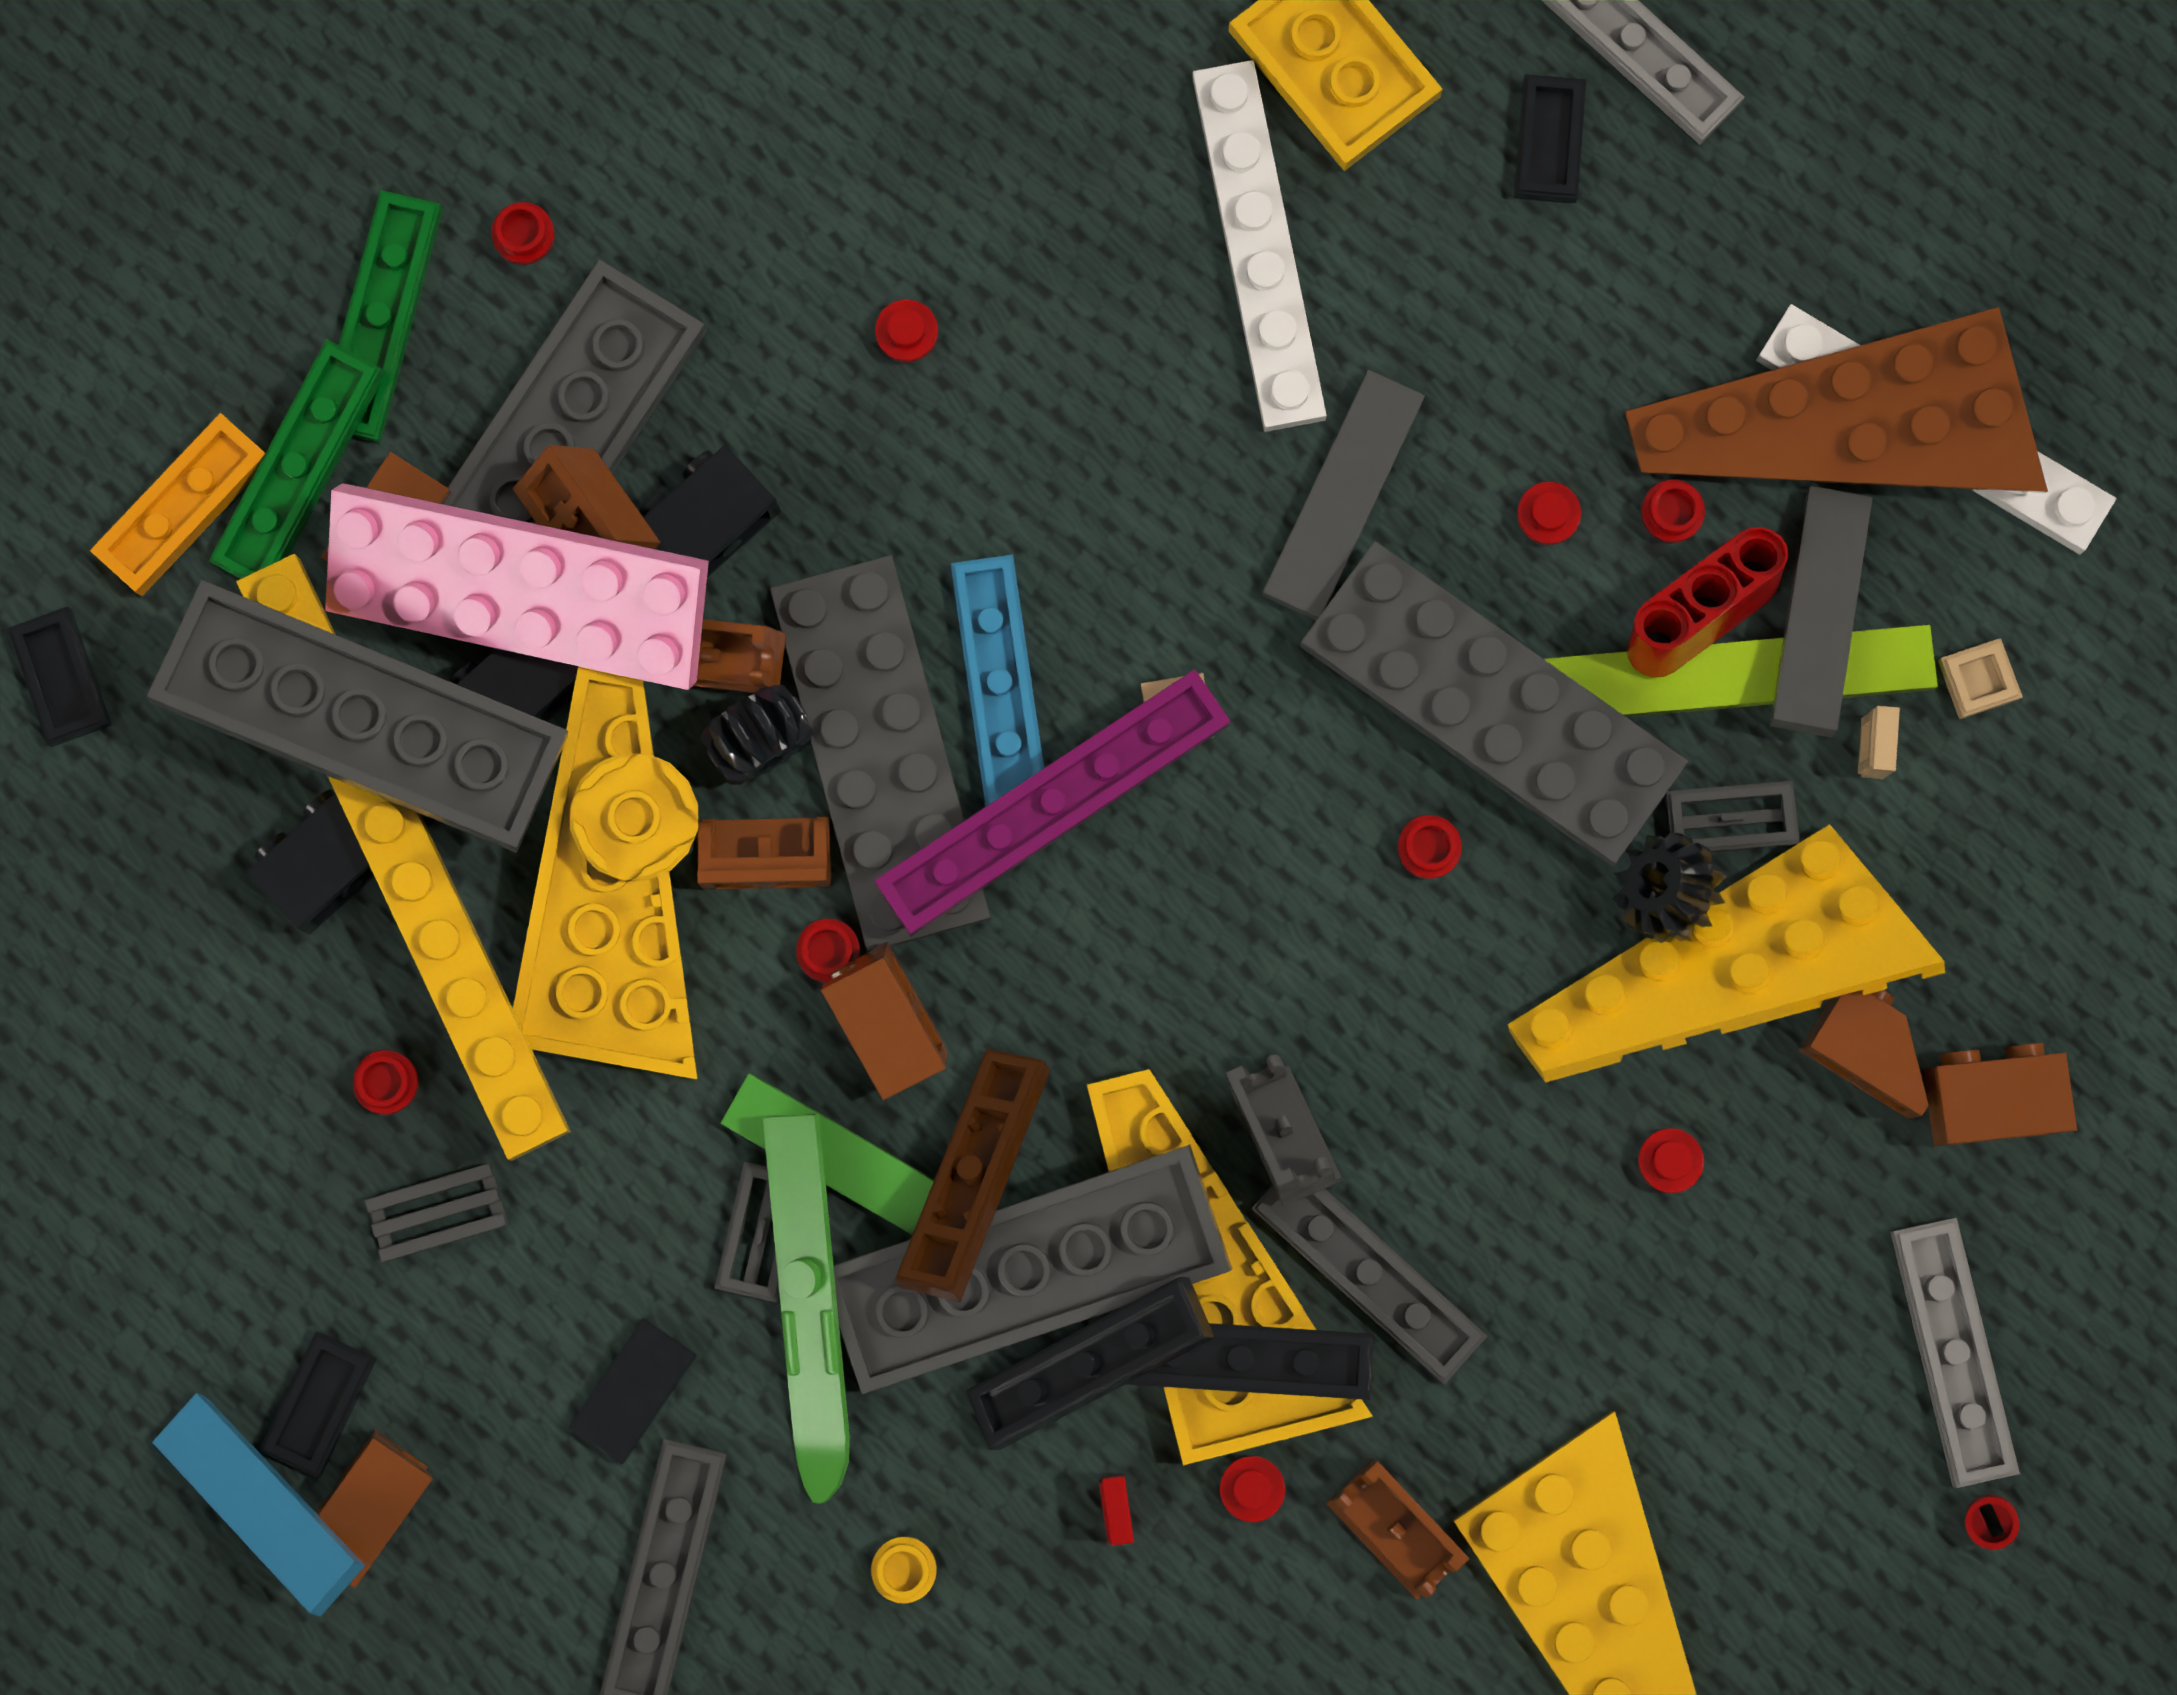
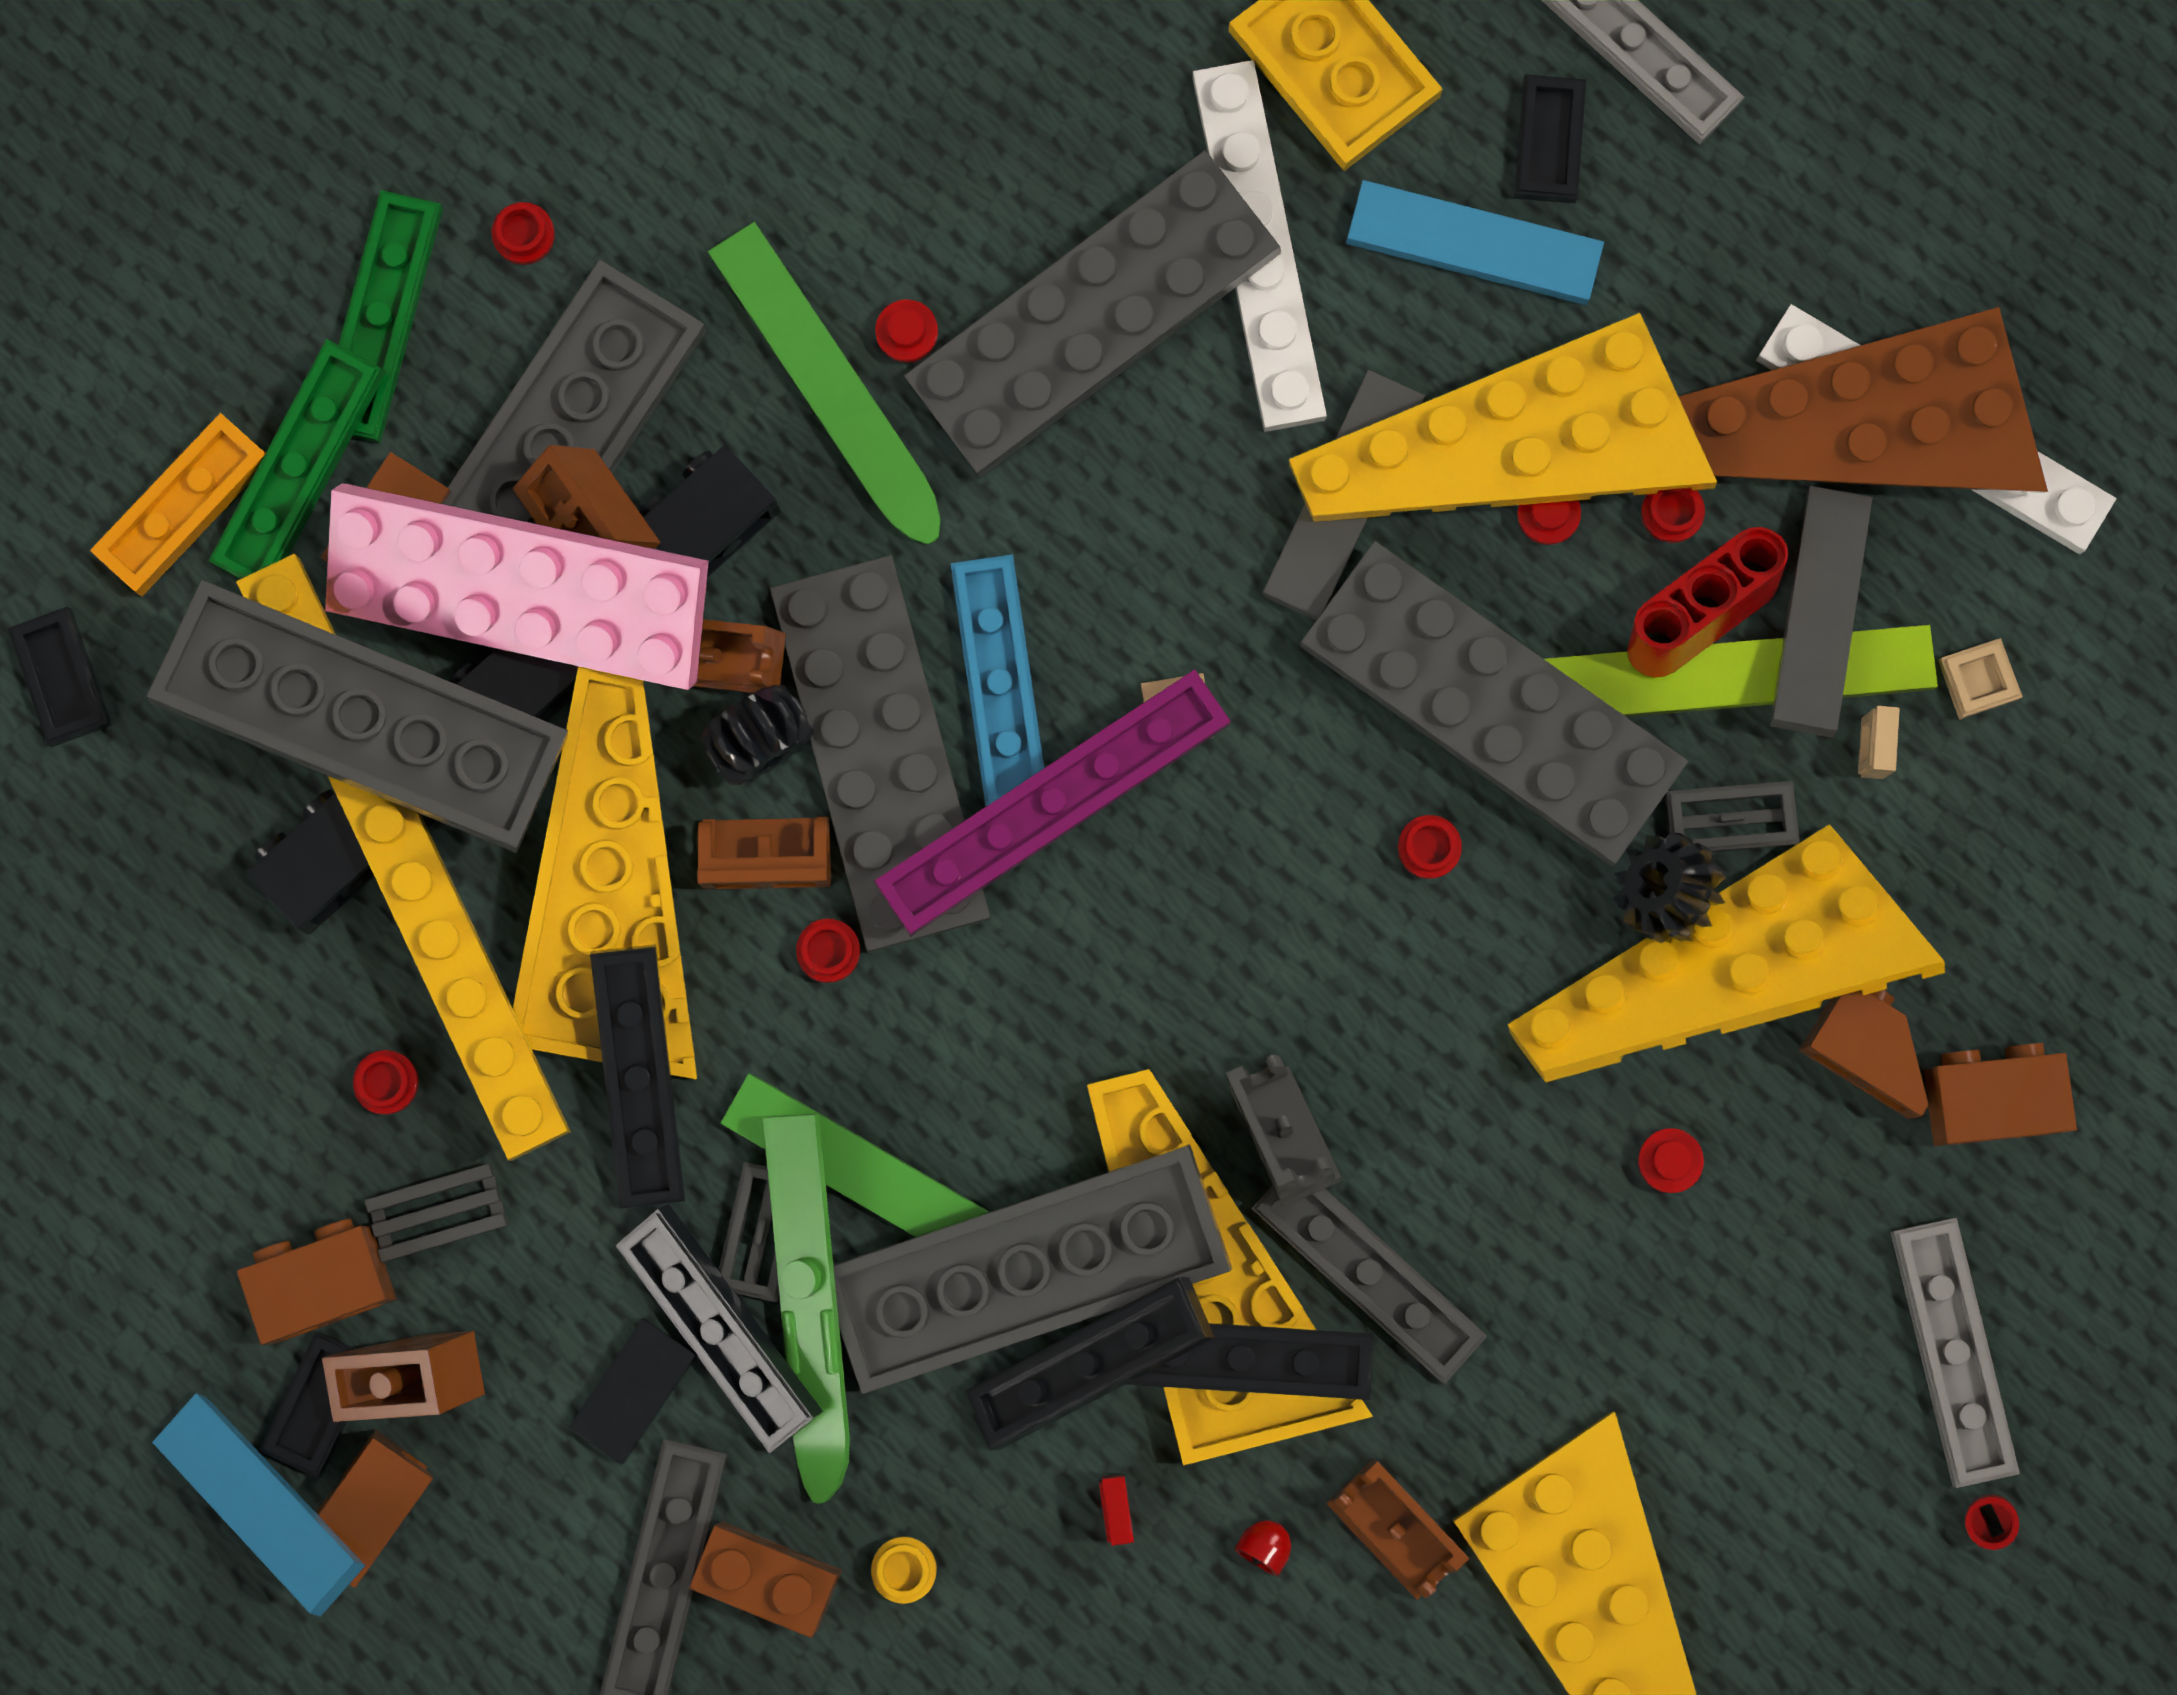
yellow tile [570,753,698,880] -> none
dark orange hinge [821,942,948,1100] -> none
reddish brown plate [895,1049,1050,1302] -> none
red plate [1220,1456,1285,1522] -> none
none -> dark orange brick [237,1219,397,1345]
none -> dark orange slope [322,1331,485,1422]
none -> black tile [590,944,685,1209]
none -> tile [615,1204,823,1453]
none -> dark orange brick [689,1521,842,1638]
none -> bright green piece [708,221,941,545]
none -> dark grey plate [904,150,1281,478]
none -> red hinge [1234,1520,1291,1577]
none -> yellow wing [1289,313,1717,522]
none -> dark azure tile [1346,180,1604,305]

